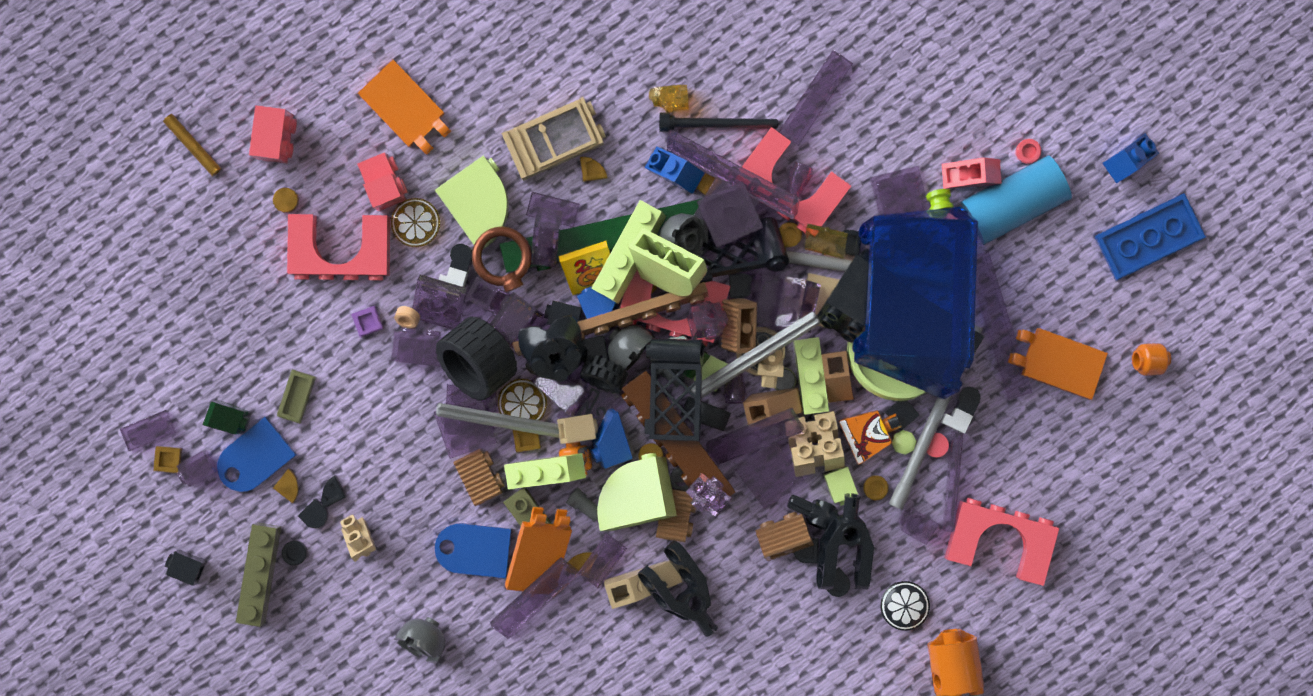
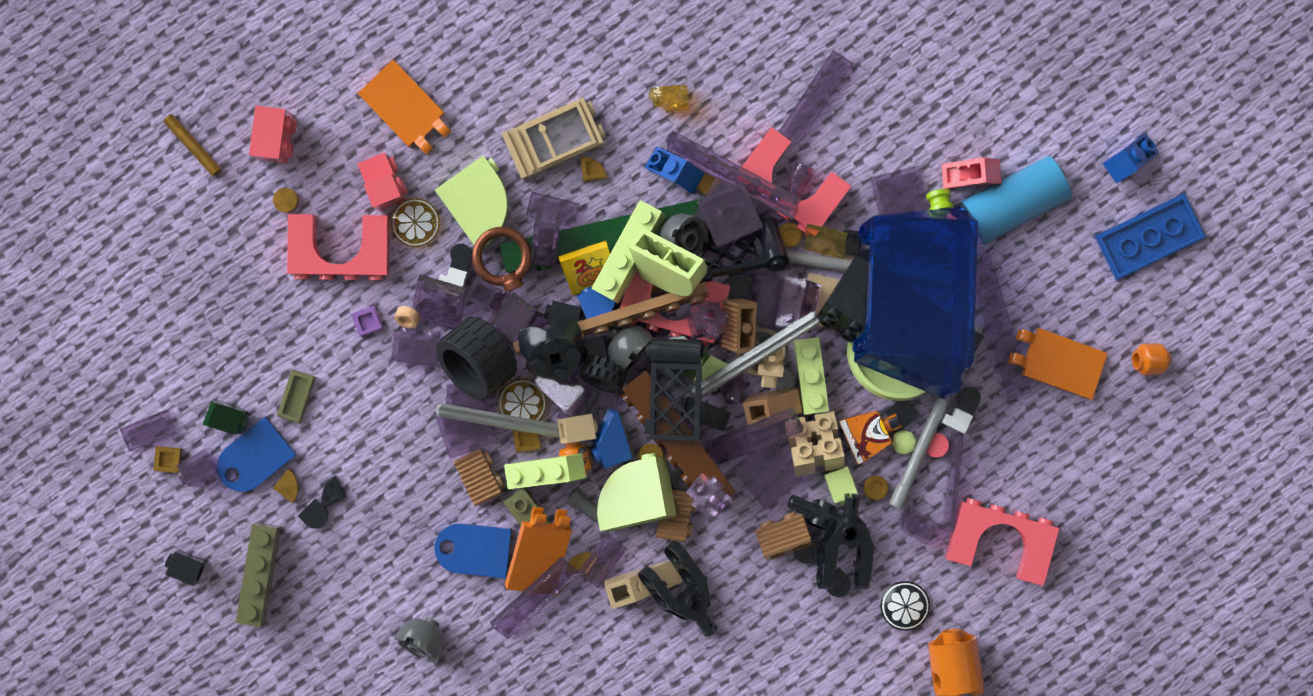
black tile [282,540,308,566] -> none
tan hips [340,515,376,562] -> none
black piece [659,112,778,132] -> none
medium nougat slope [821,350,853,403] -> none
coral tile [1015,139,1041,164] -> none

